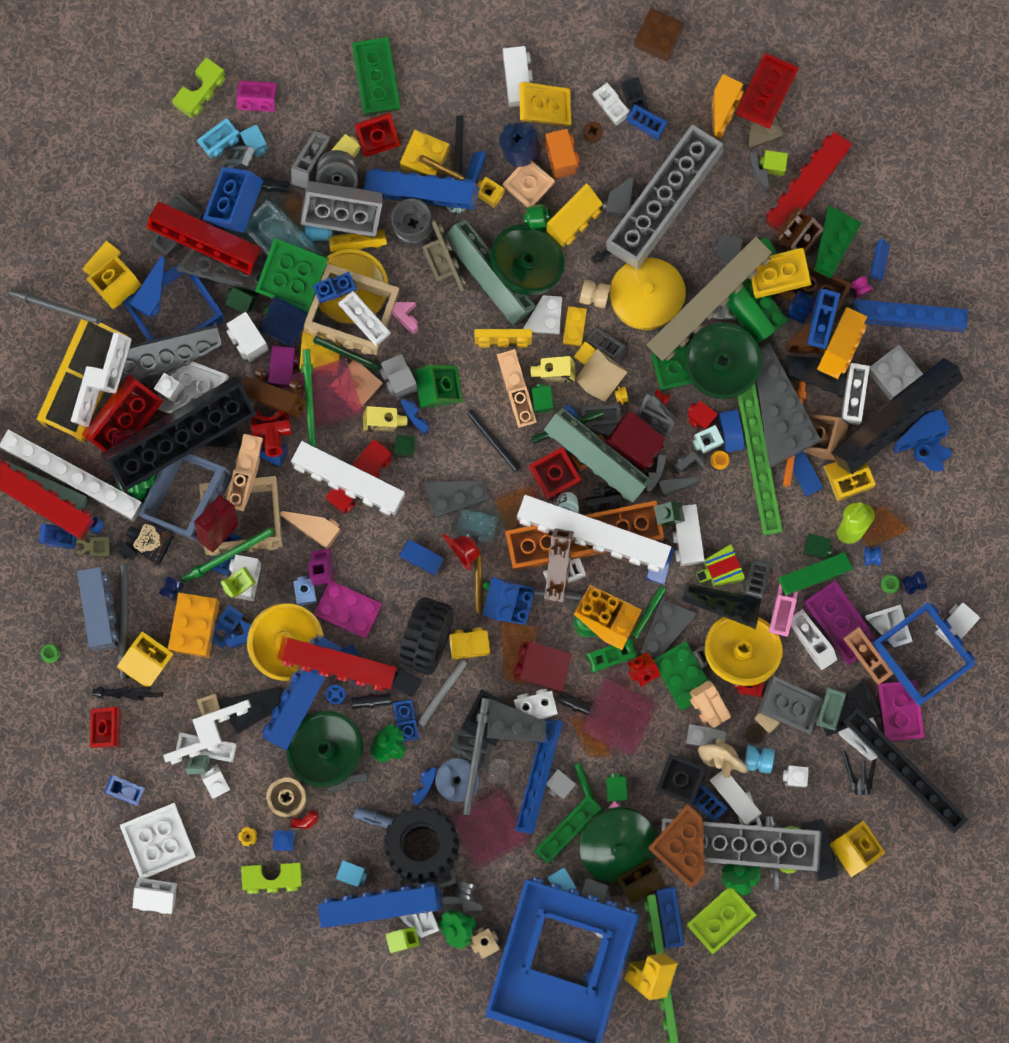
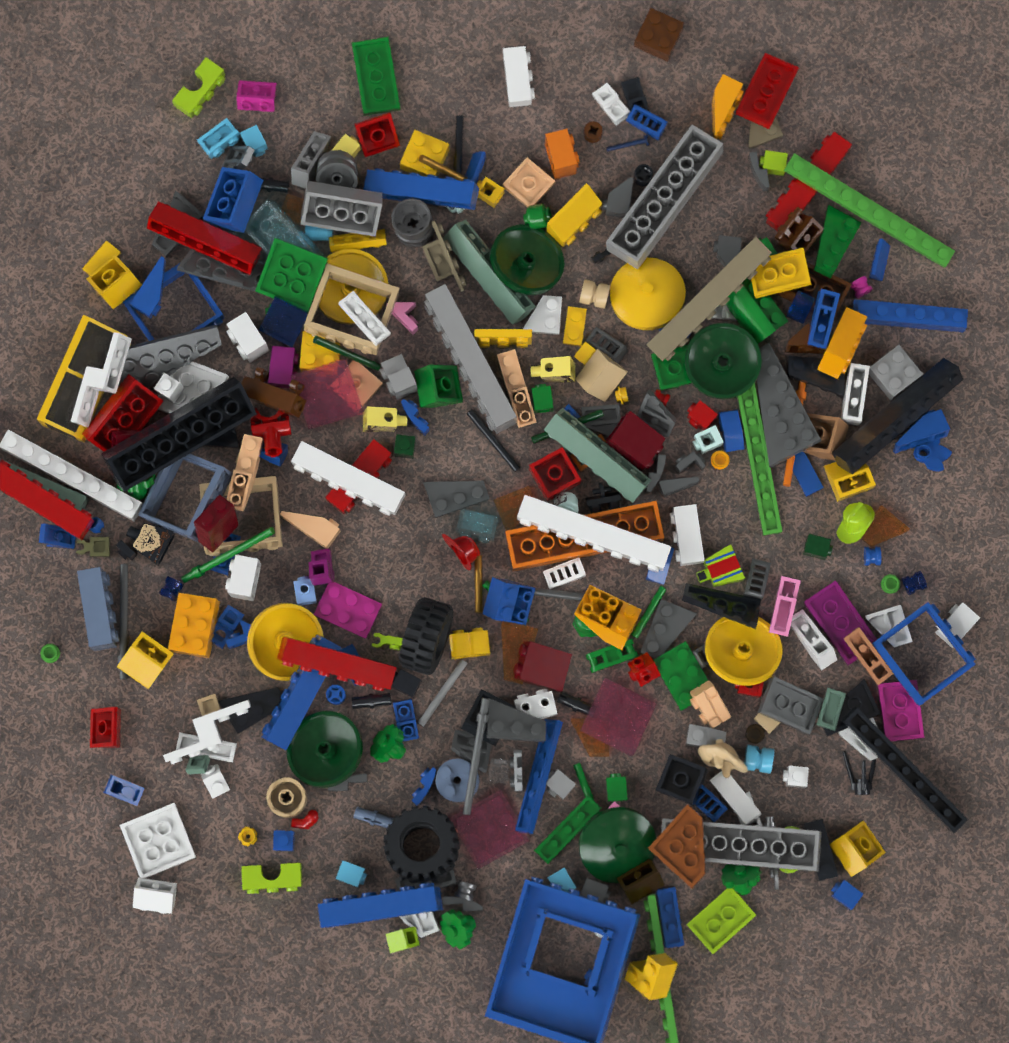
dark grey bar [9,289,101,324] -> none
black piece [92,686,164,701] -> none
lime bracket [221,567,256,598] -> none
dark green brick [226,286,258,313] -> none
green bar [302,349,316,448] -> none
blue slope [313,272,357,303] -> none
blue slope [399,540,444,576] -> none
tan brick [470,927,500,959] -> none
dark blue brick [499,123,541,167] -> none
yellow plate [519,82,571,127] -> none
brick [544,528,574,602] -> none
dark green brick [654,501,685,526] -> none
green tile [778,552,853,596] -> none
none -> lime plate [372,633,403,651]
none -> light grey brick [424,284,517,434]
none -> wing [510,750,522,792]
none -> dark blue piece [606,134,650,152]
none -> black wheel [634,164,653,187]
none -> bright green plate [784,153,955,268]
none -> blue brick [831,880,863,910]

